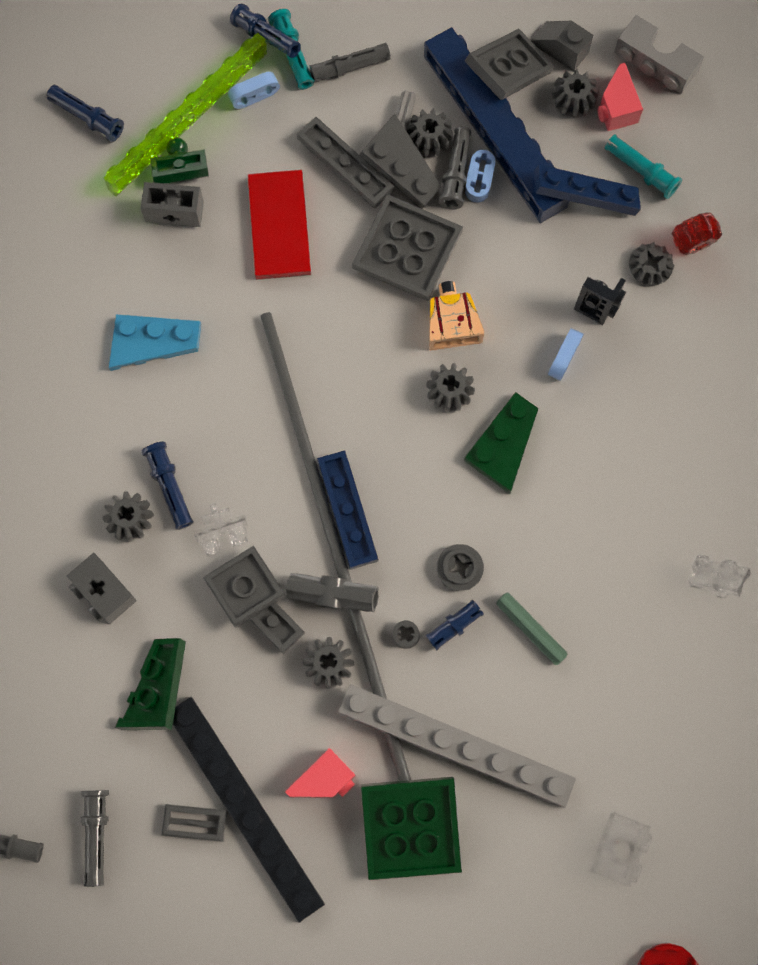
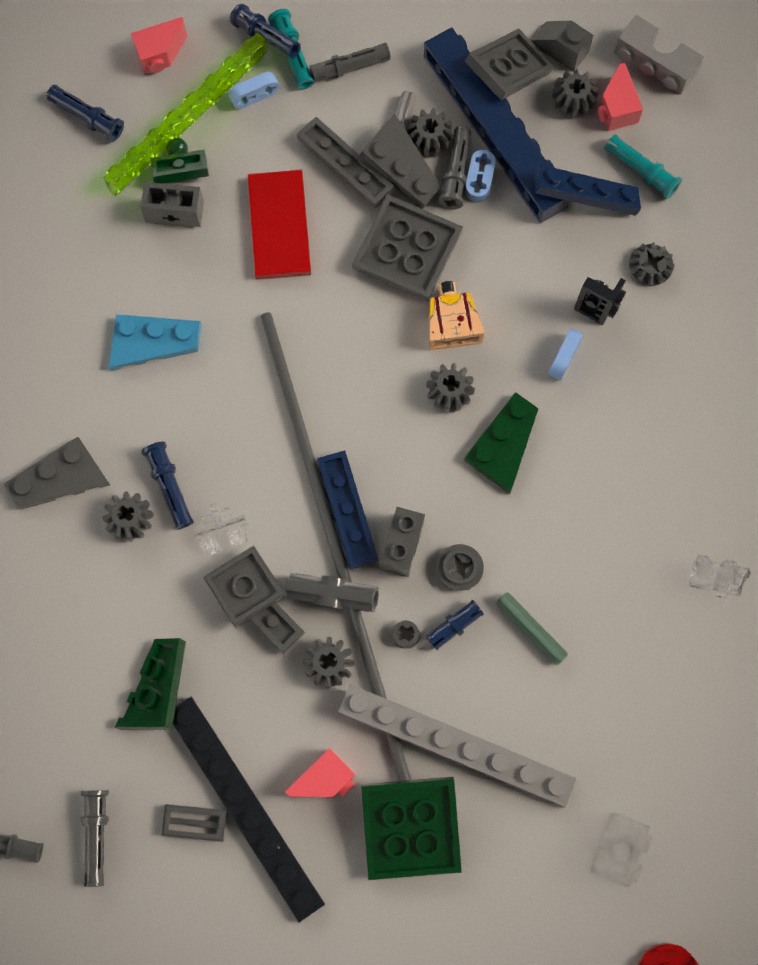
dark grey brick [67,553,137,624] -> none
clear red gear [671,212,722,255] -> none
none -> dark grey wing [4,437,110,510]
none -> coral slope [131,17,187,75]
none -> dark grey brick [381,507,425,577]

